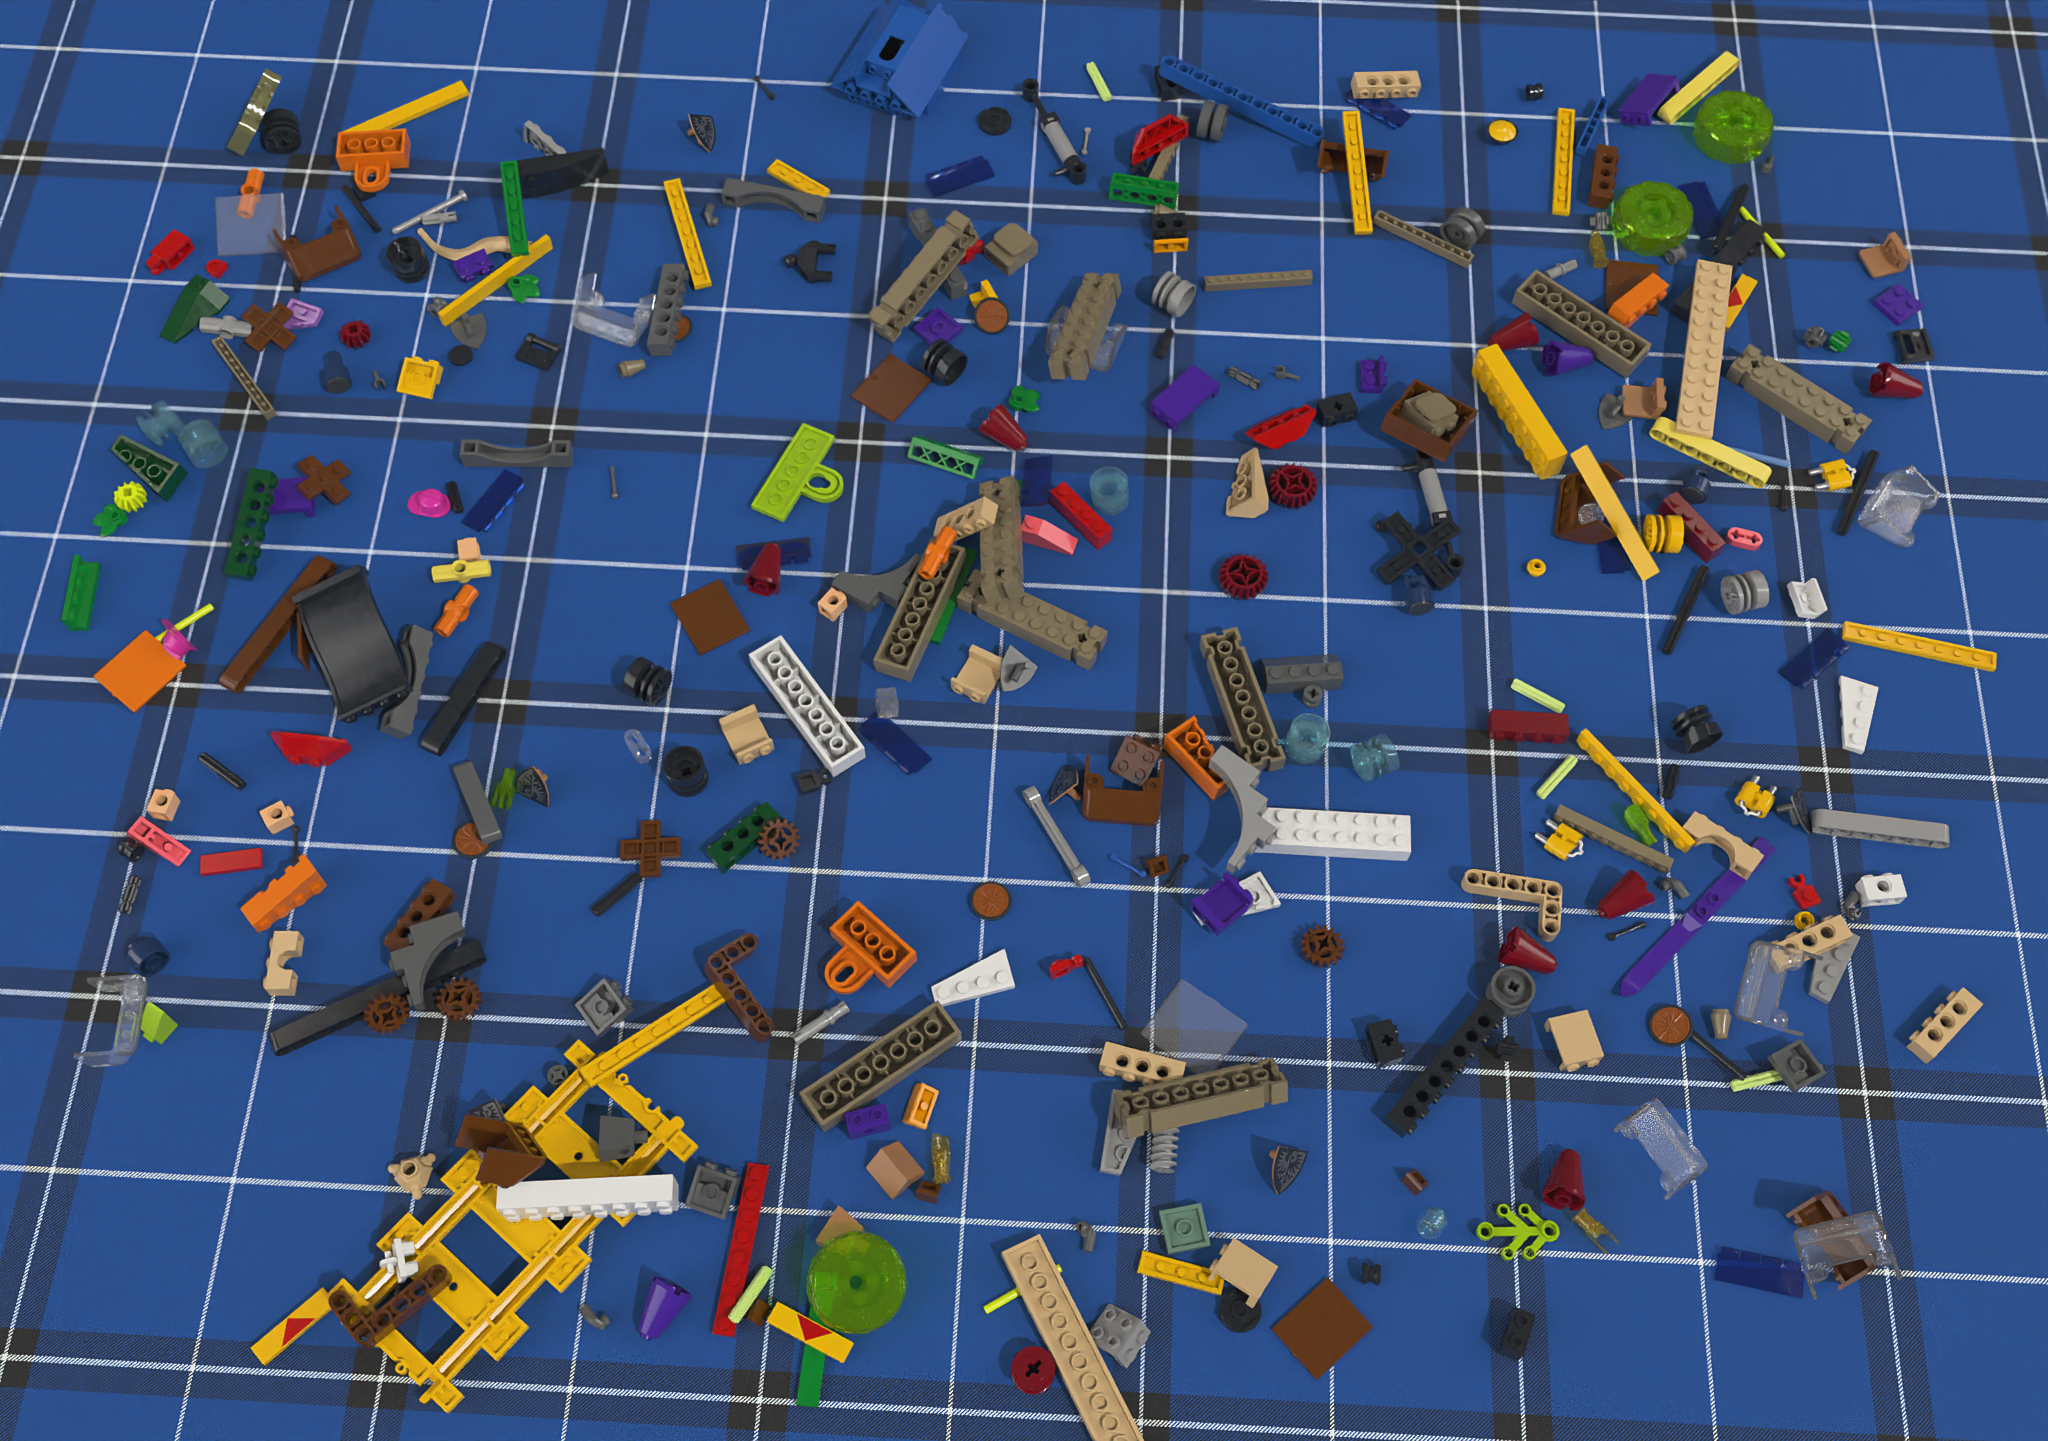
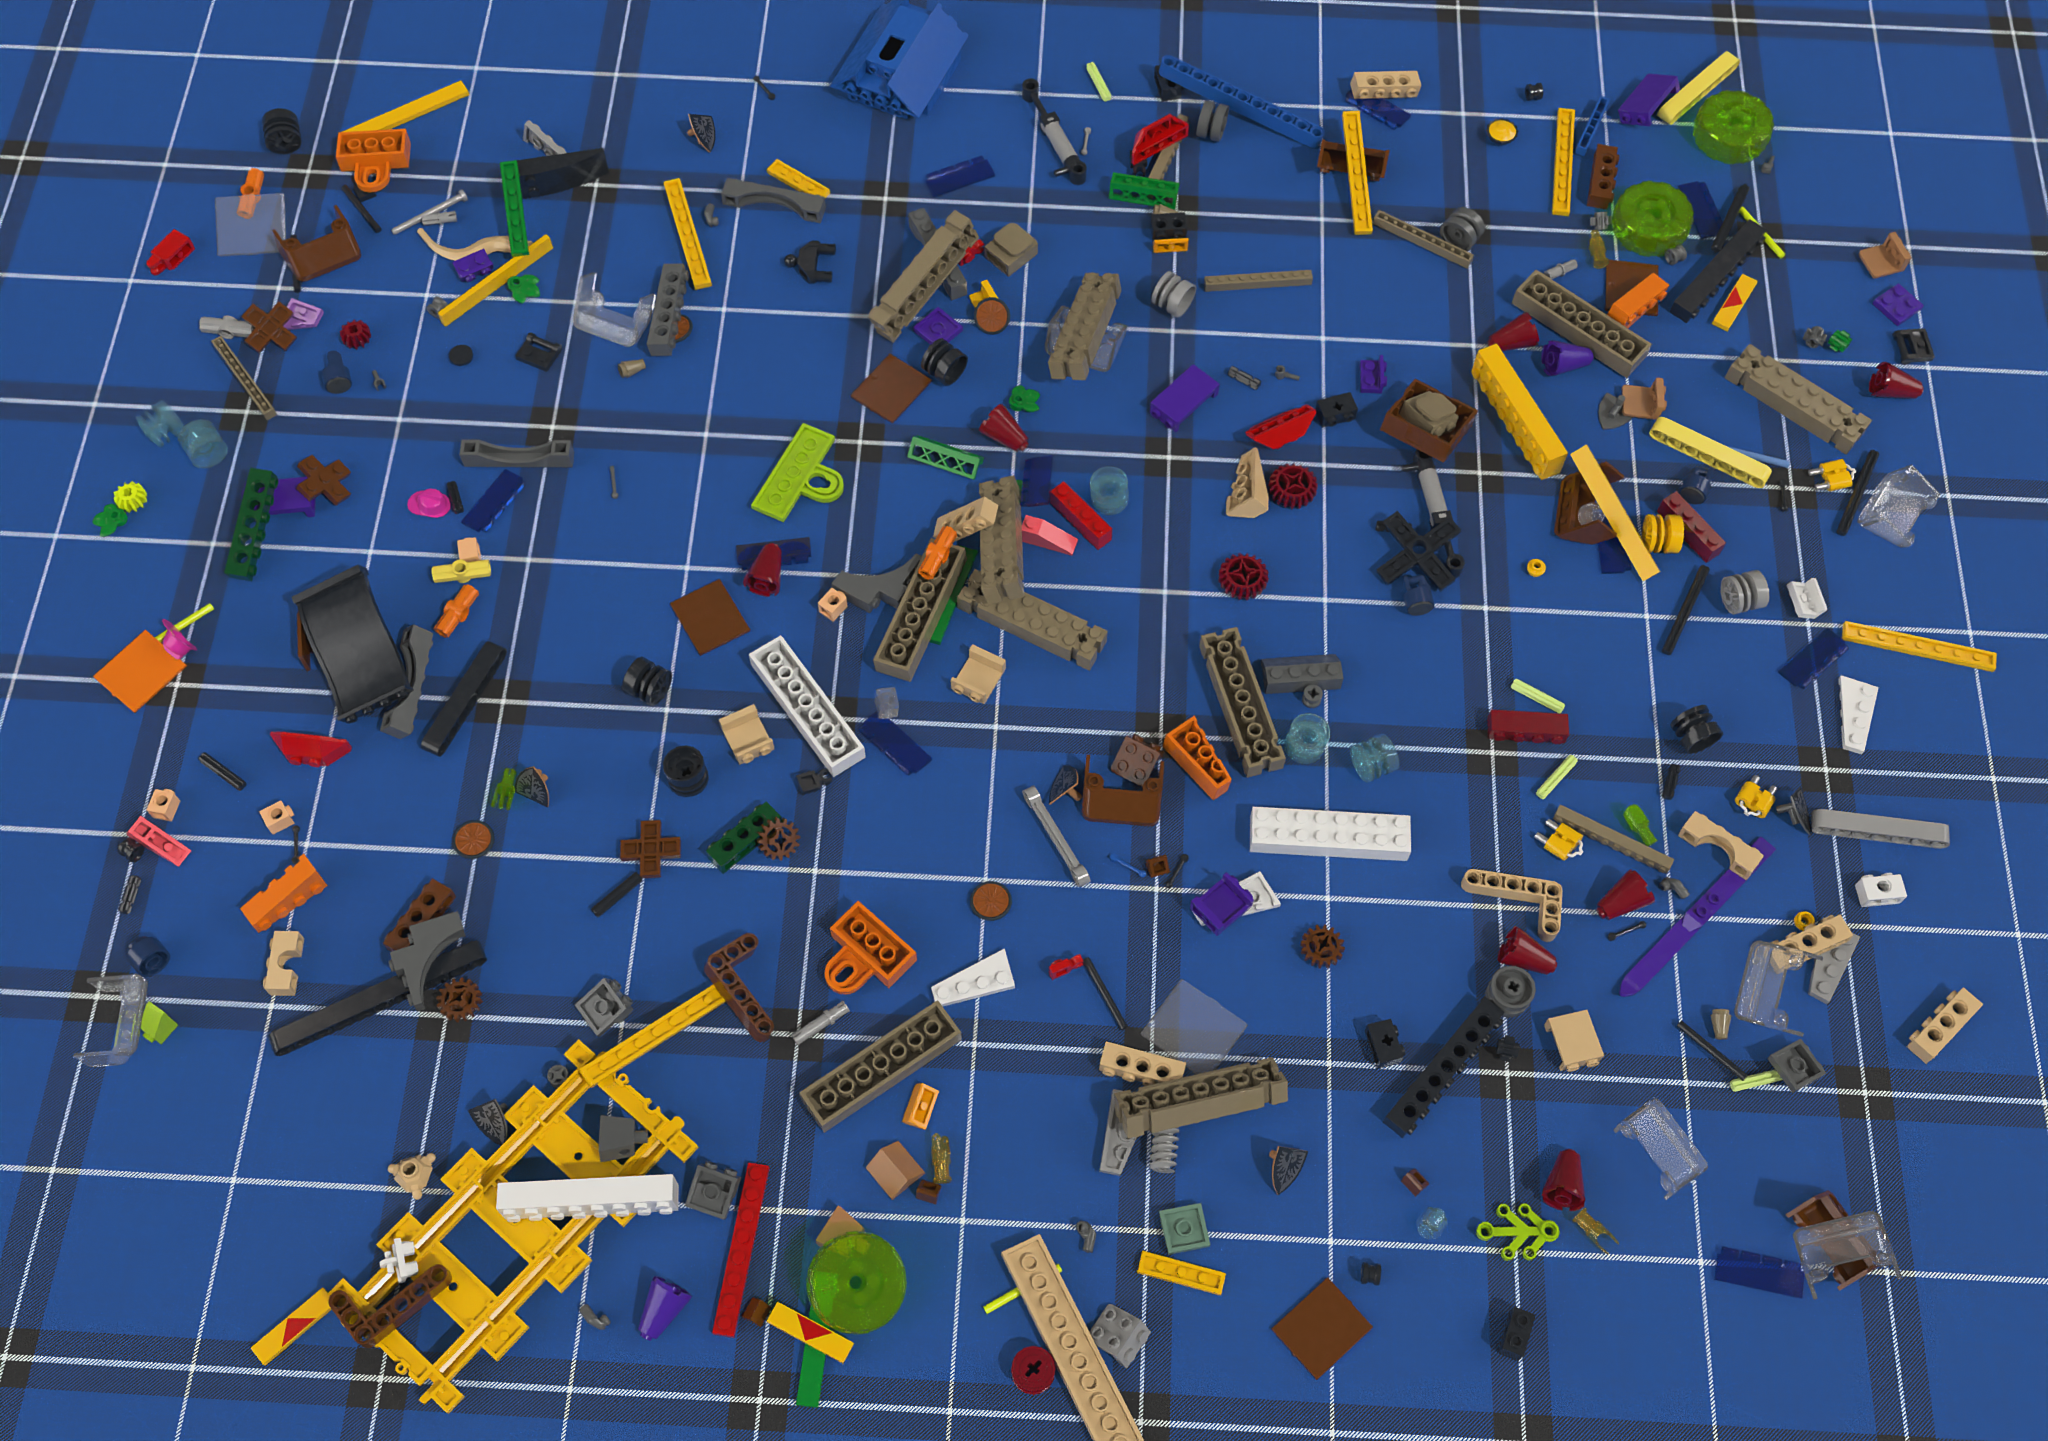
green fence [61,555,101,631] -> none
dark green wedge [110,434,188,502] -> none
dark green wedge [160,274,231,344] -> none
red tile [200,848,263,877] -> none
red tile [206,259,229,279] -> none
reddish brown beam [219,555,337,694] -> none
olive piece [226,68,282,156] -> none
reddish brown gear [363,990,410,1035] -> none
black wheel [386,236,430,284] -> none
yellow plate [396,356,443,400] -> none
dark grey shield [449,313,487,350] -> none
dark grey beam [452,760,503,845] -> none
reddish brown windscreen [454,1113,547,1189] -> none
clear beam [624,729,652,763] -> none
yellowish green axle [728,1266,773,1323] -> none
dark purple brick [844,1103,891,1140] -> none
black tile [979,107,1011,136] -> none
shield [1000,645,1038,692] -> none
black axle [1156,328,1174,360] -> none
light grey arch [1209,745,1276,874] -> none
tan panel [1209,1238,1278,1308] -> none
black tile [1218,1288,1262,1333] -> none
yellow plate [1576,728,1696,854] -> none
dark orange wheel [1648,1005,1693,1047] -> none
tan plate [1675,259,1733,440] -> none
coral beam [1725,527,1763,551] -> none
red plate [1788,874,1822,911] -> none
dark grey arm [1843,891,1861,920] -> none

